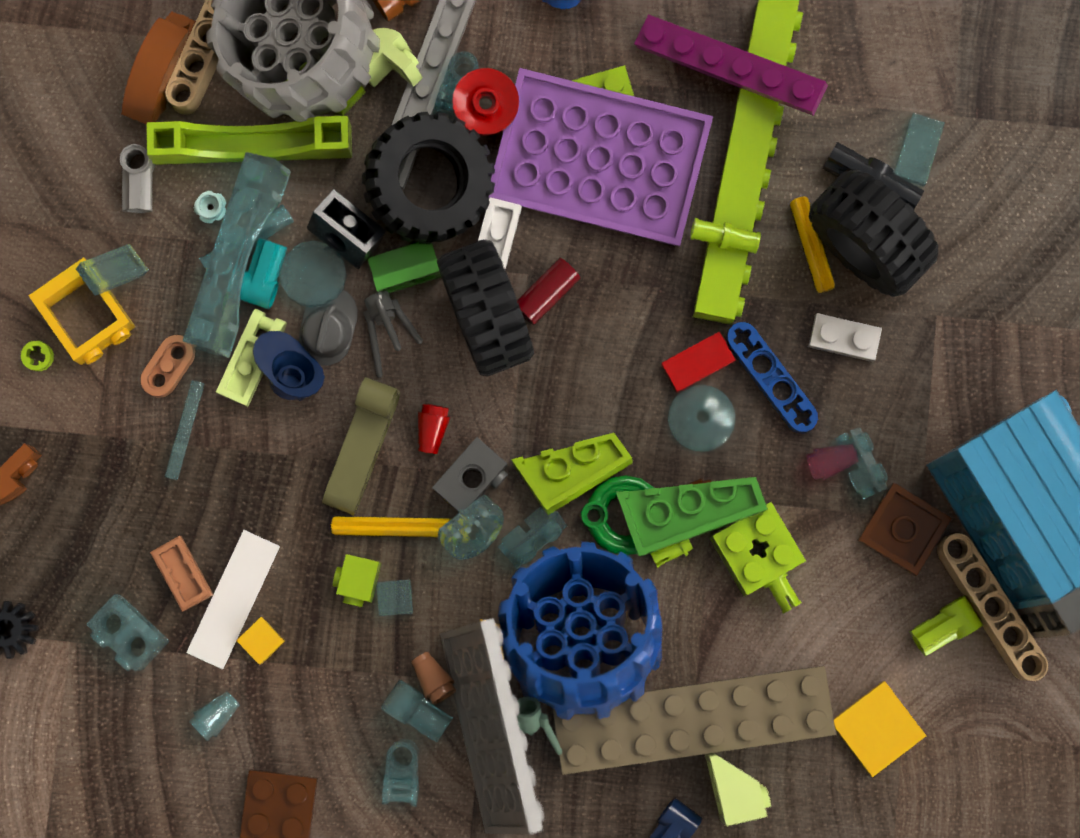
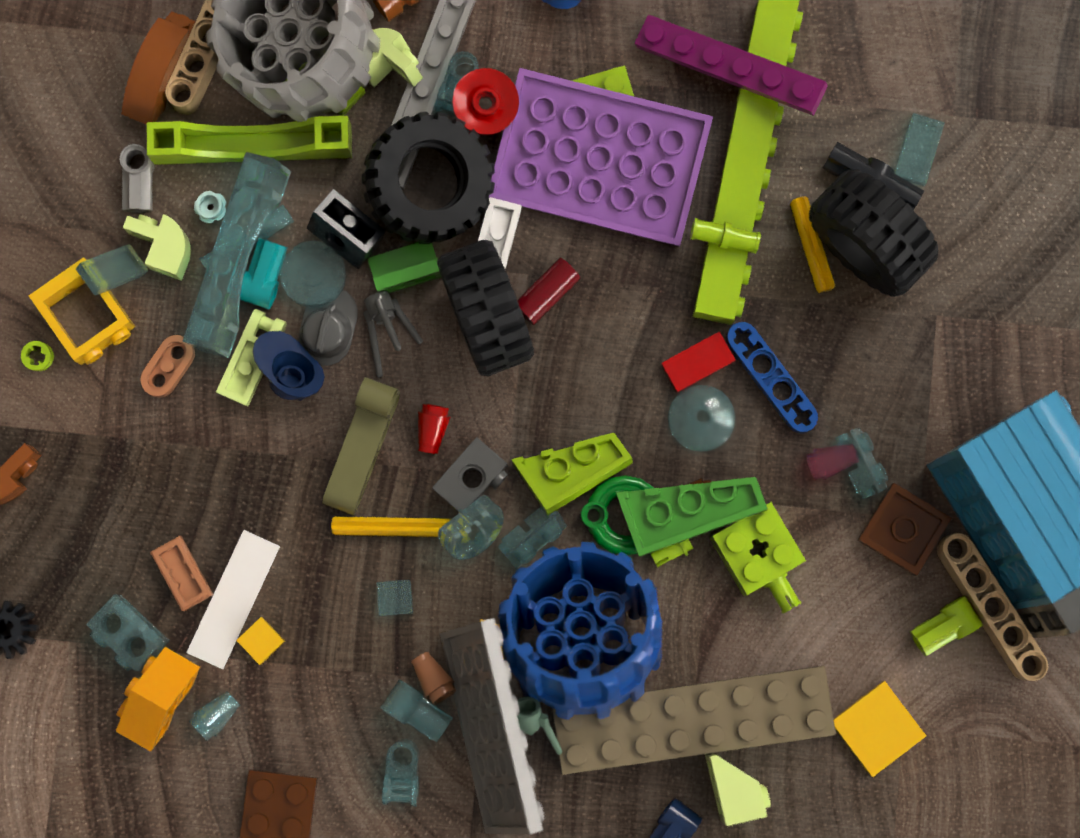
clear light blue bar [165,380,204,480] -> none
lime brick [333,554,382,607] -> none
white plate [808,313,882,362] -> none
none -> light orange brick [116,647,200,752]
none -> yellowish green brick [123,214,191,281]

